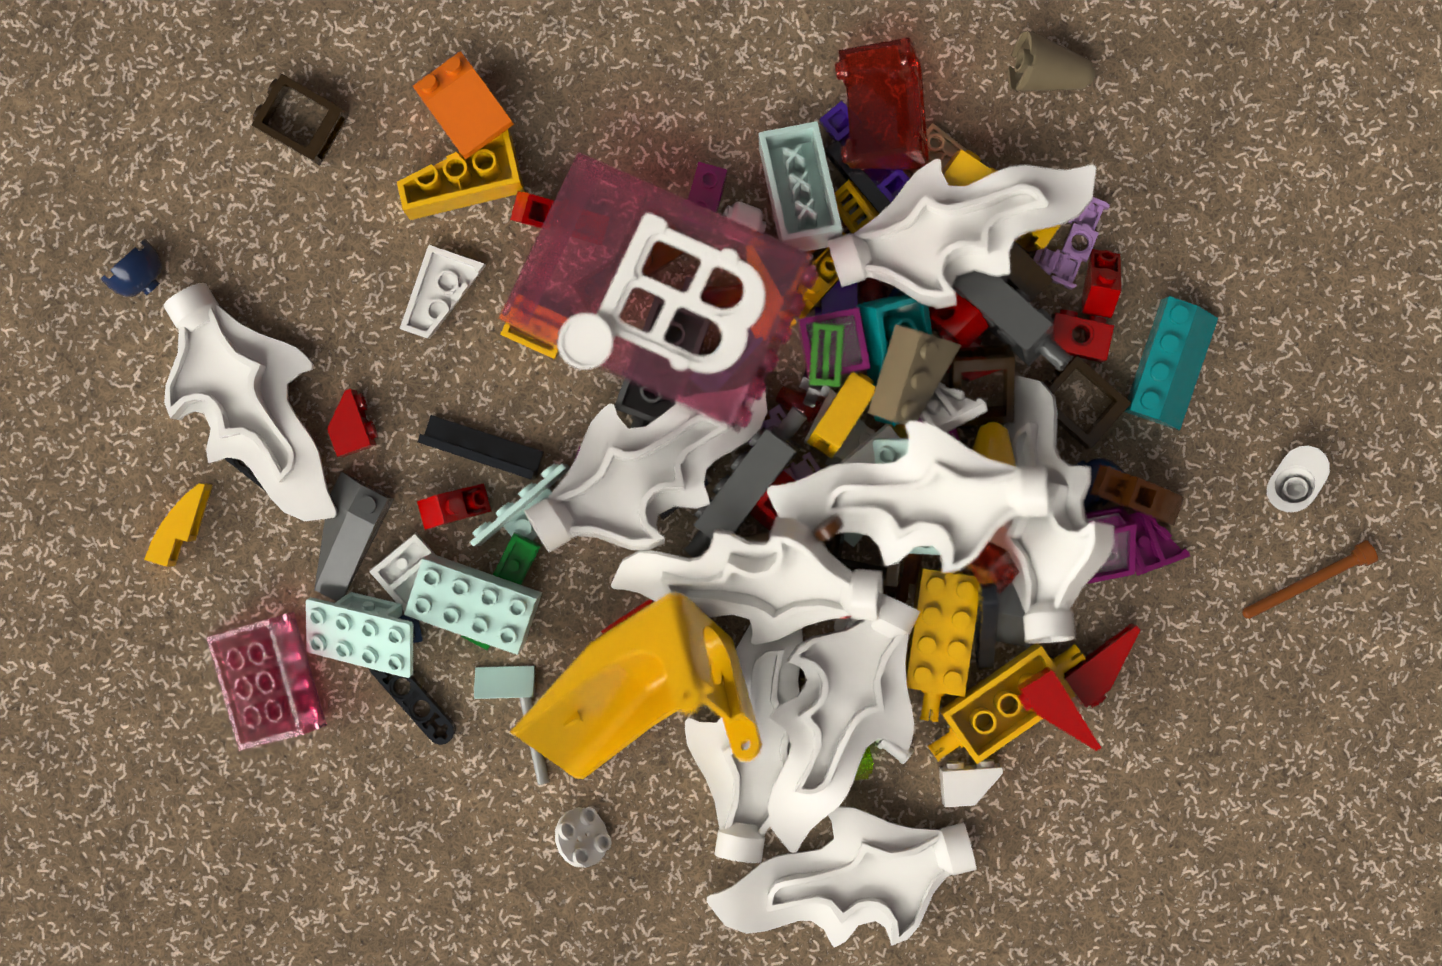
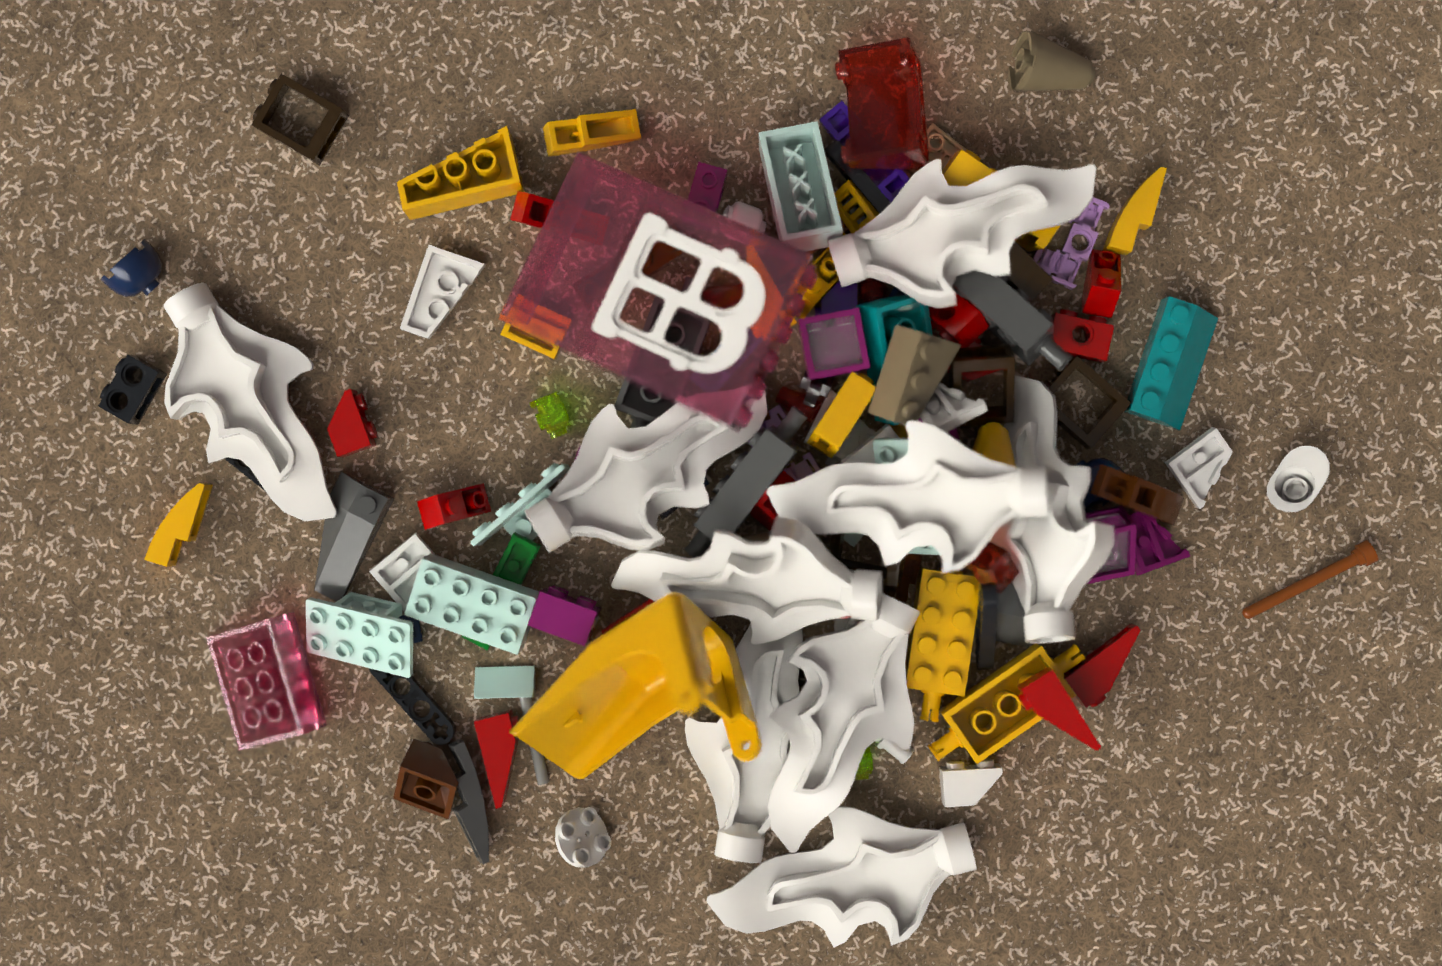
orange slope [413,51,514,160] -> none
black fence [418,415,544,480] -> none
white piece [558,313,613,369] -> none
bright green tile [809,323,844,387] -> none
reddish brown tile [812,514,844,542] -> none
none -> black brick [98,354,167,425]
none -> reddish brown slope [393,739,459,819]
none -> dark grey slope [448,739,489,865]
none -> red slope [474,710,520,809]
none -> magenta piece [528,585,601,646]
none -> clear neon green brick [529,391,573,440]
none -> yellow slope [543,109,641,157]
none -> yellow slope [1103,167,1167,256]
none -> white wing [1165,427,1233,509]

